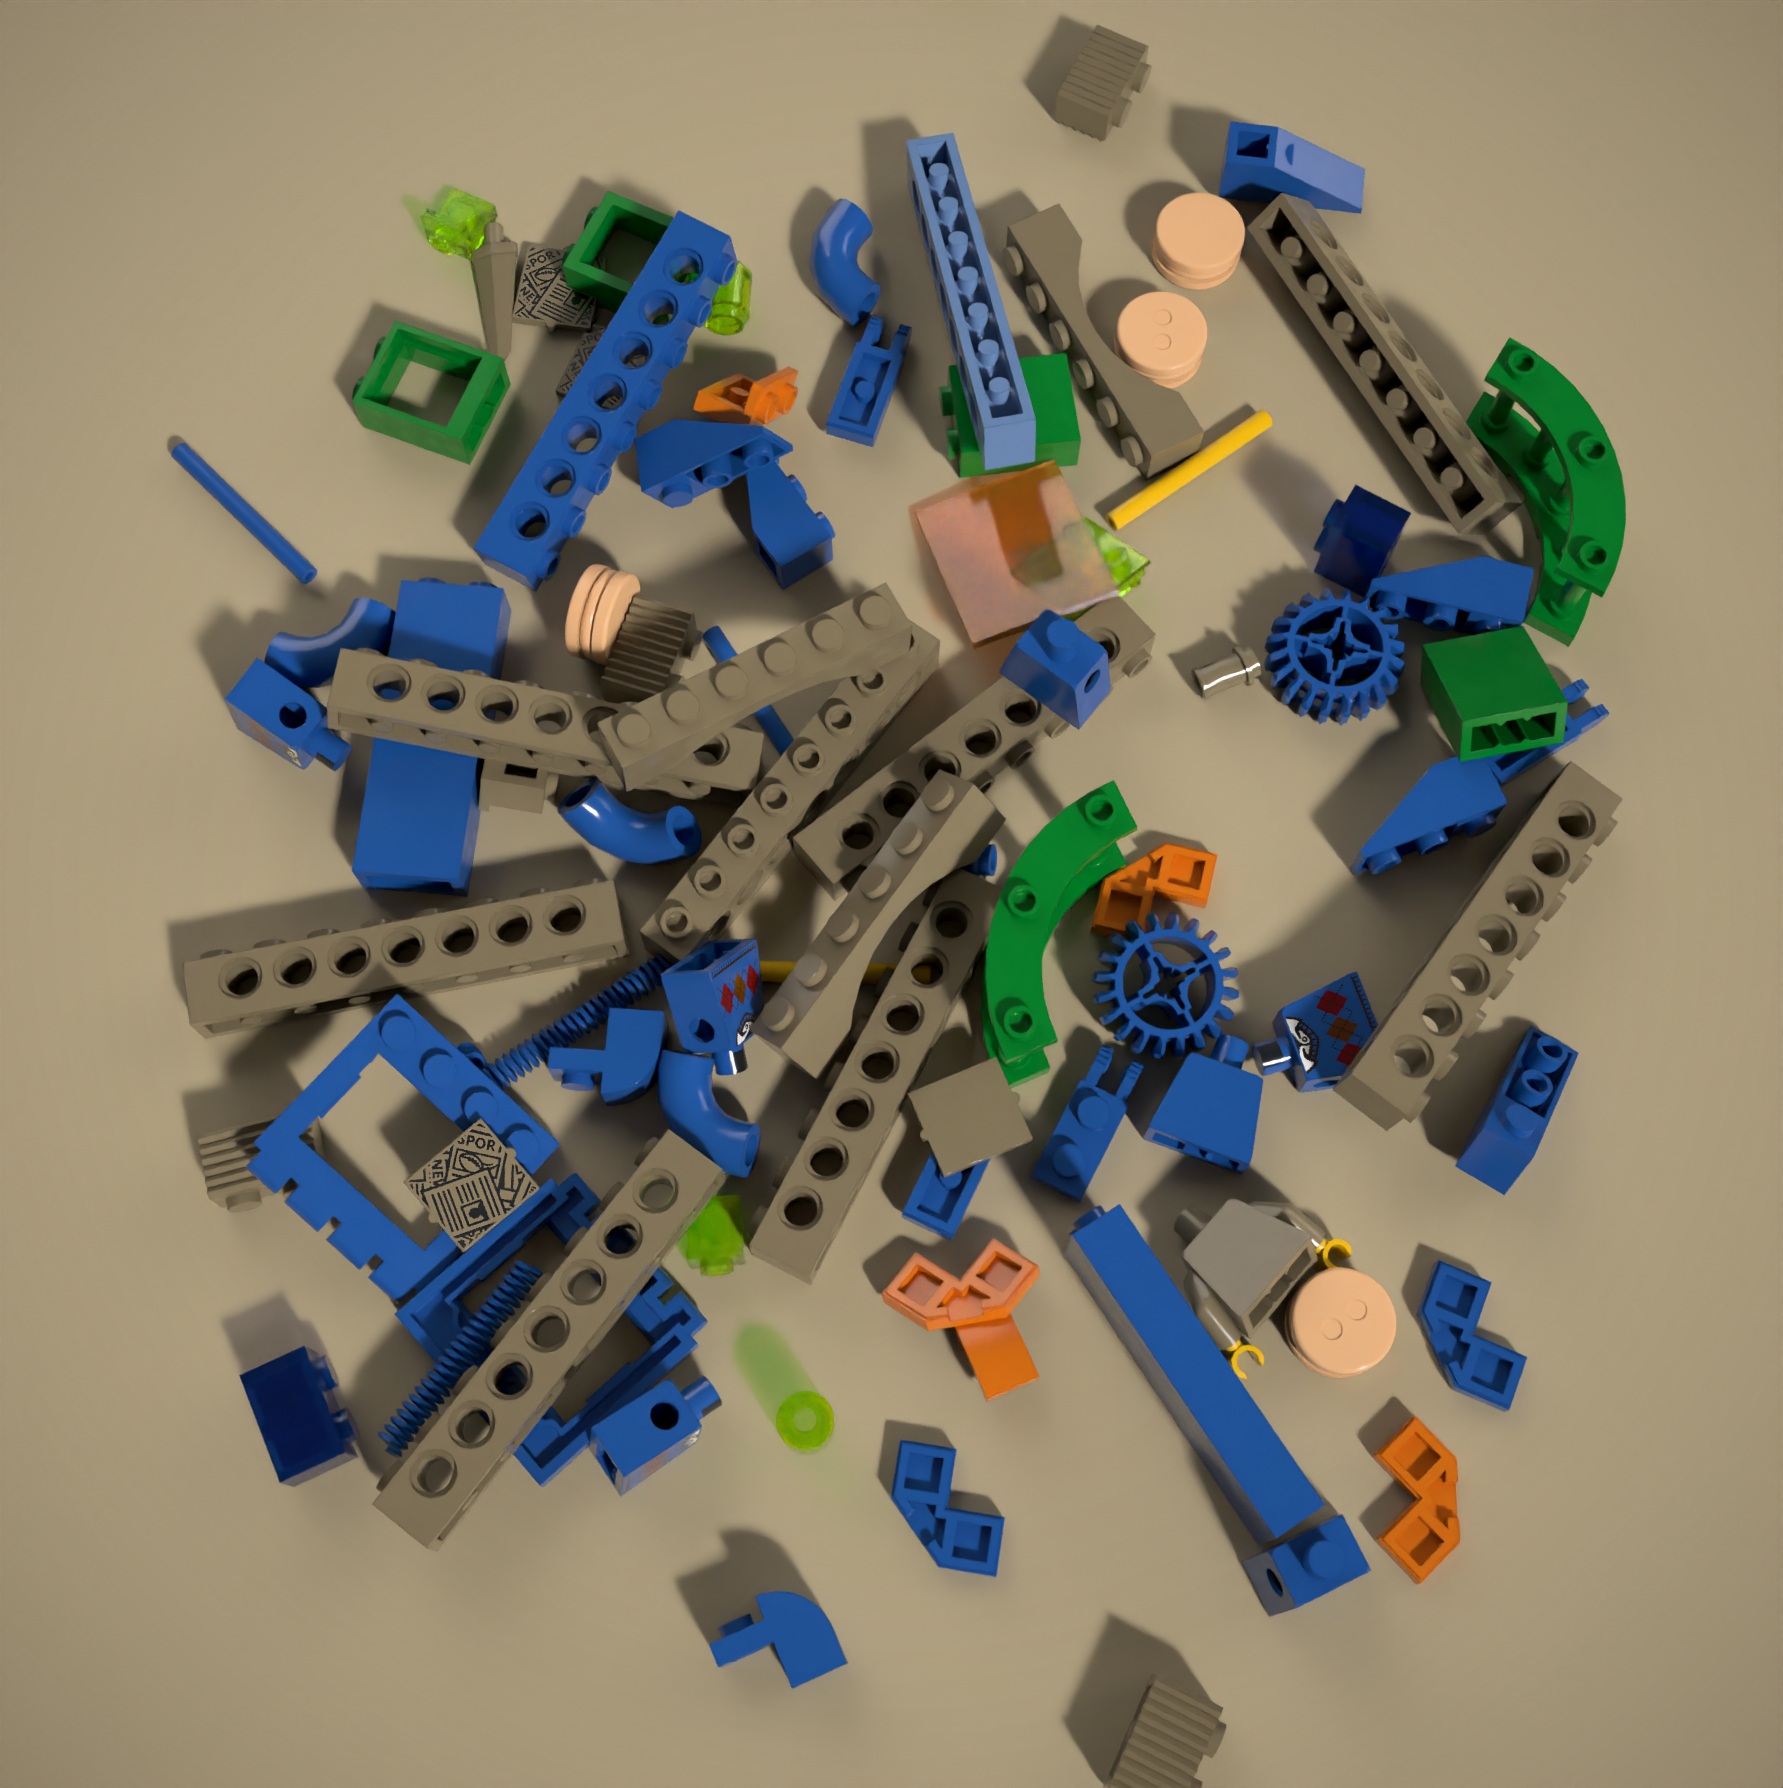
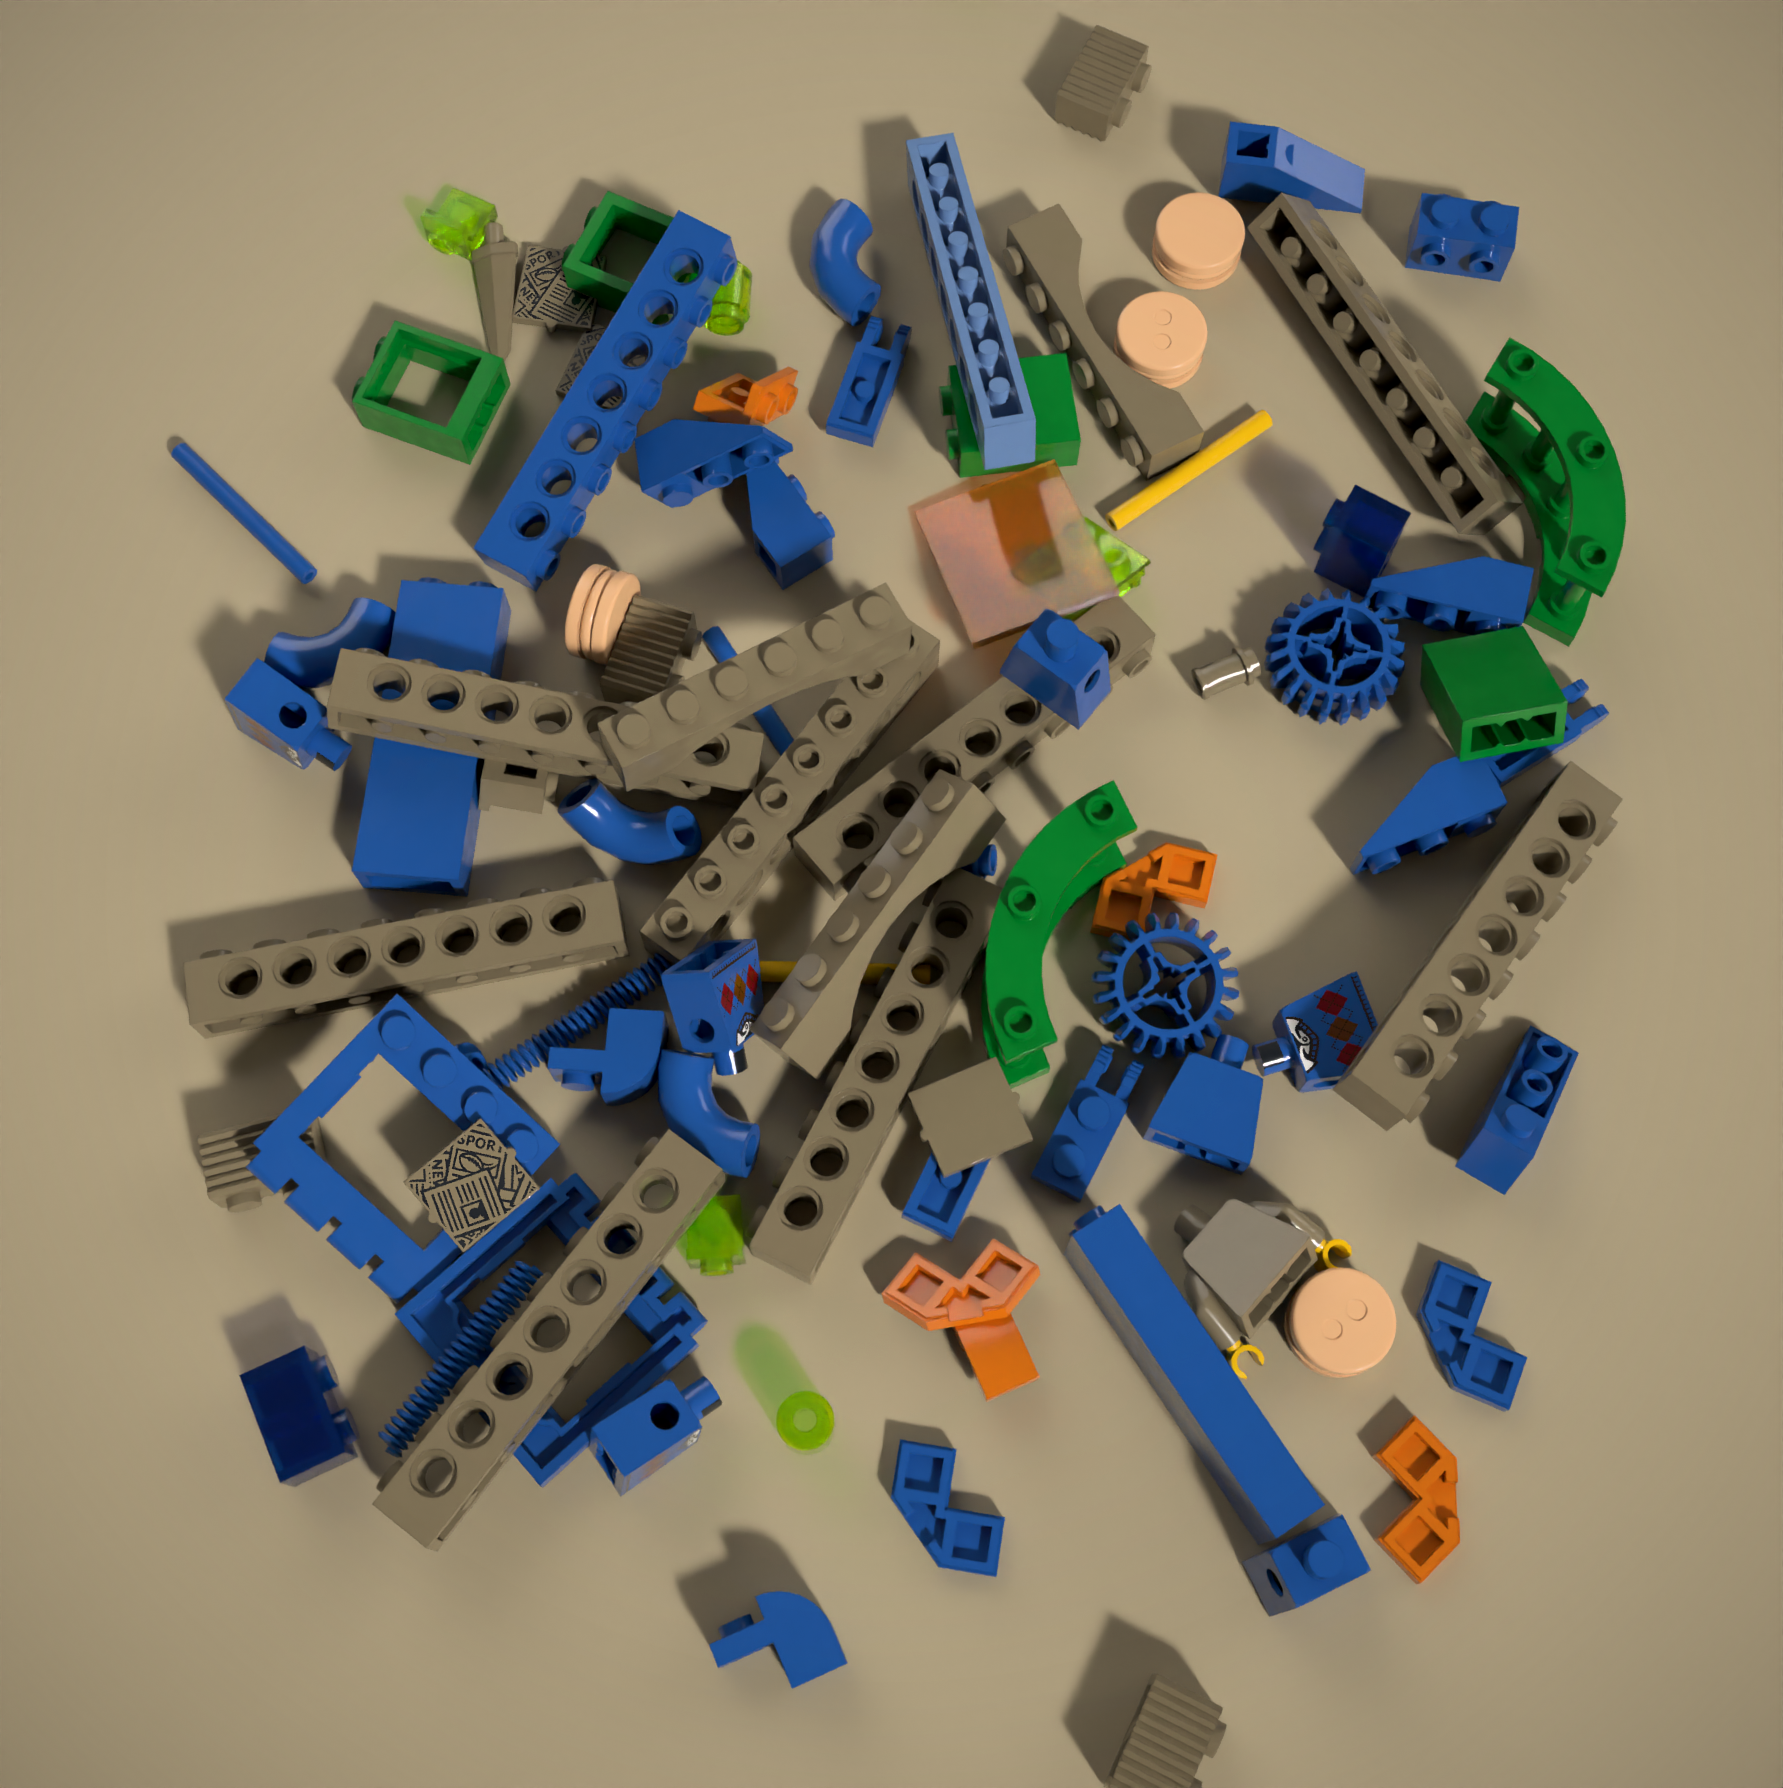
none -> blue brick [1405,193,1519,282]

